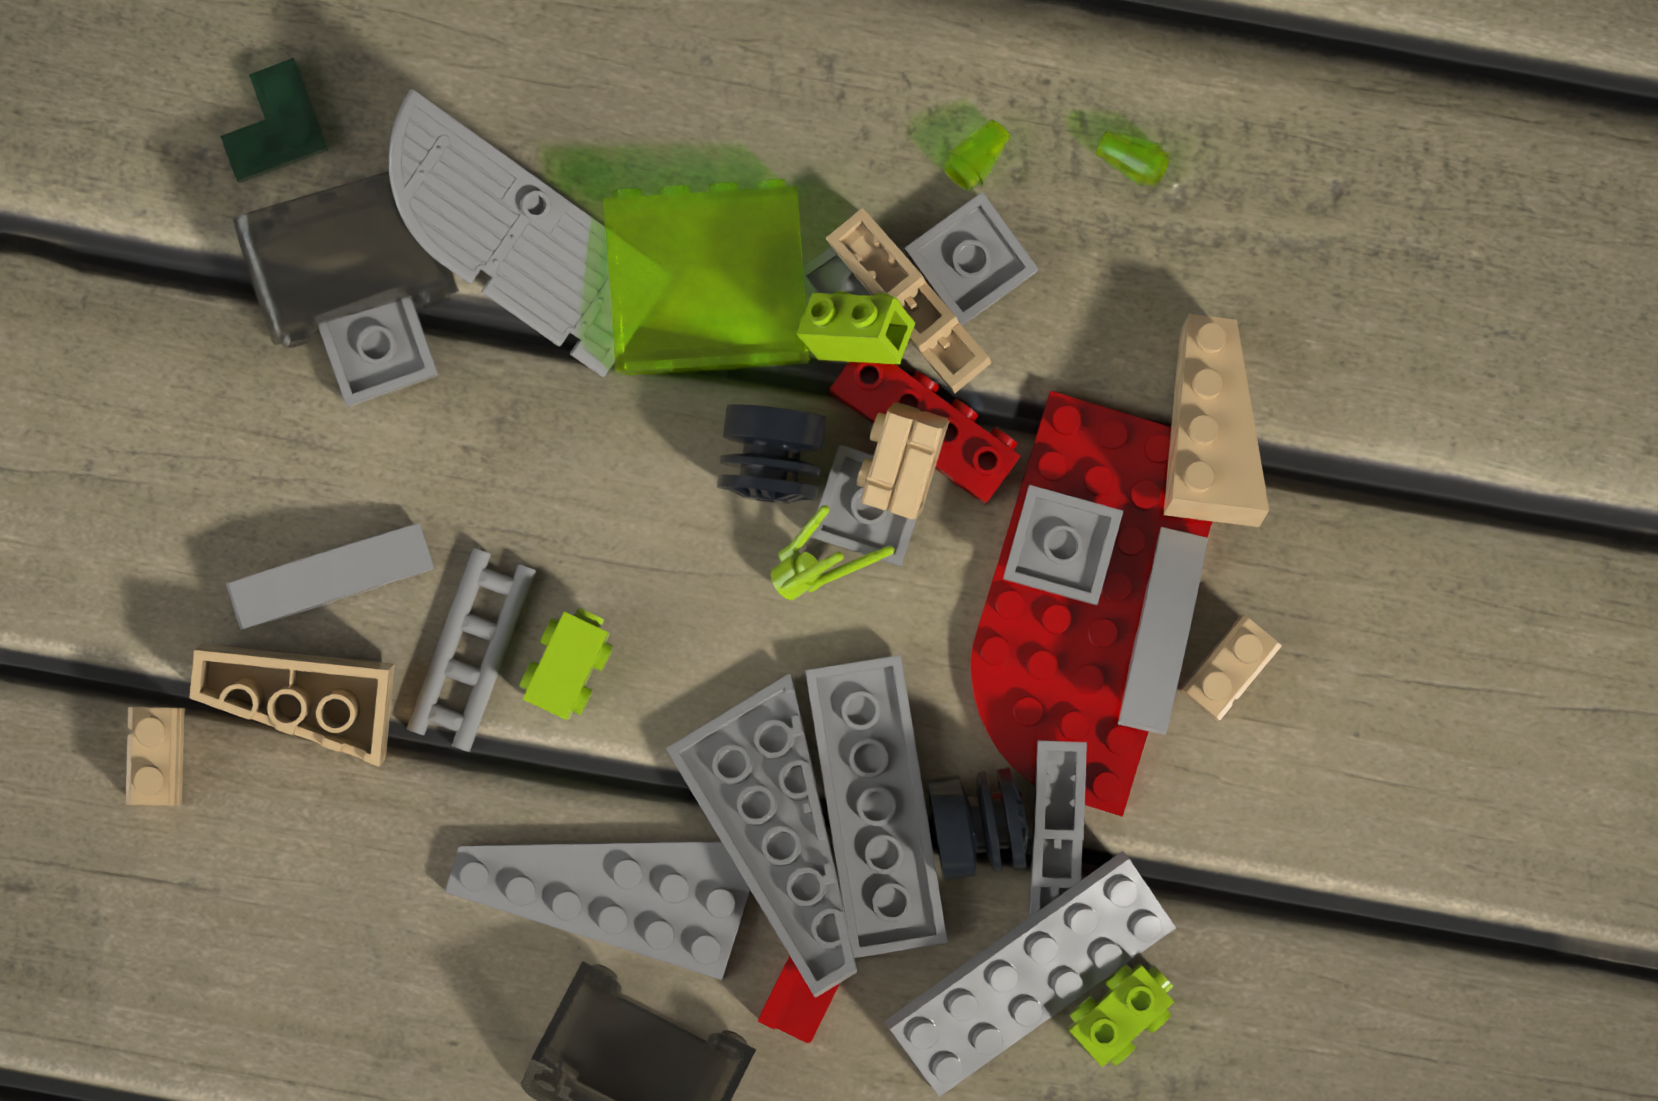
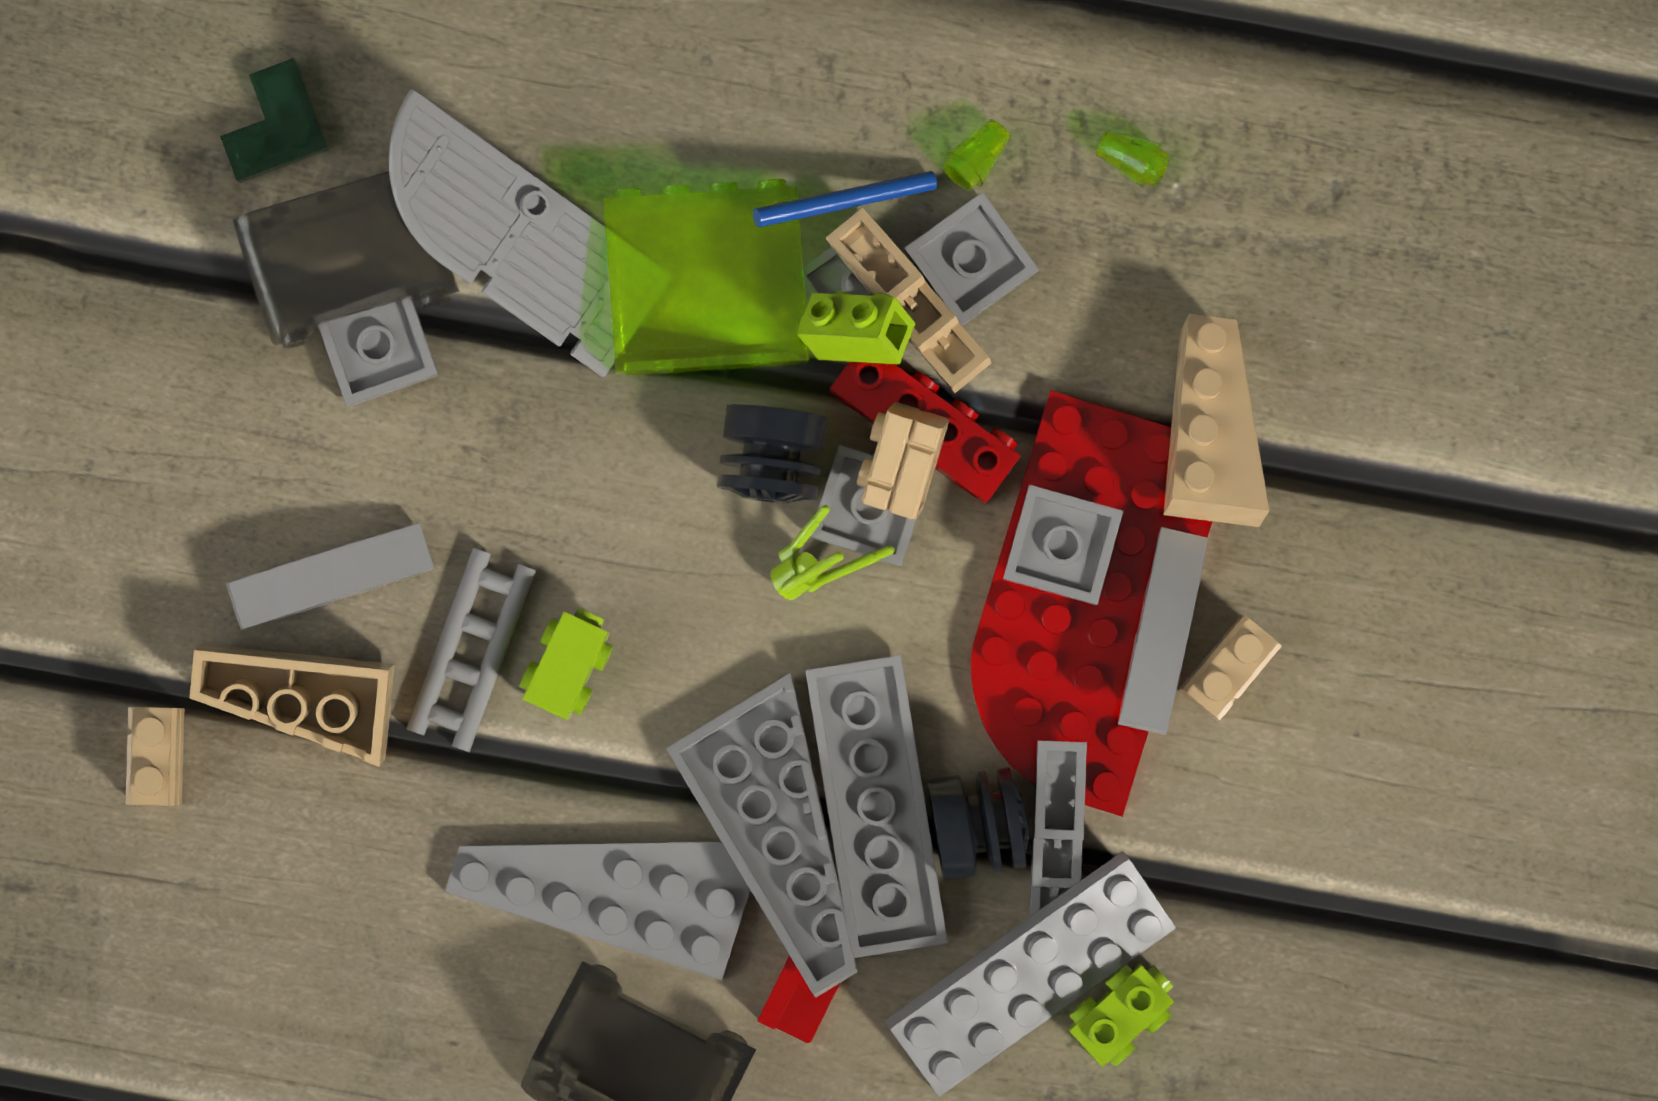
none -> blue bar [753,171,937,228]

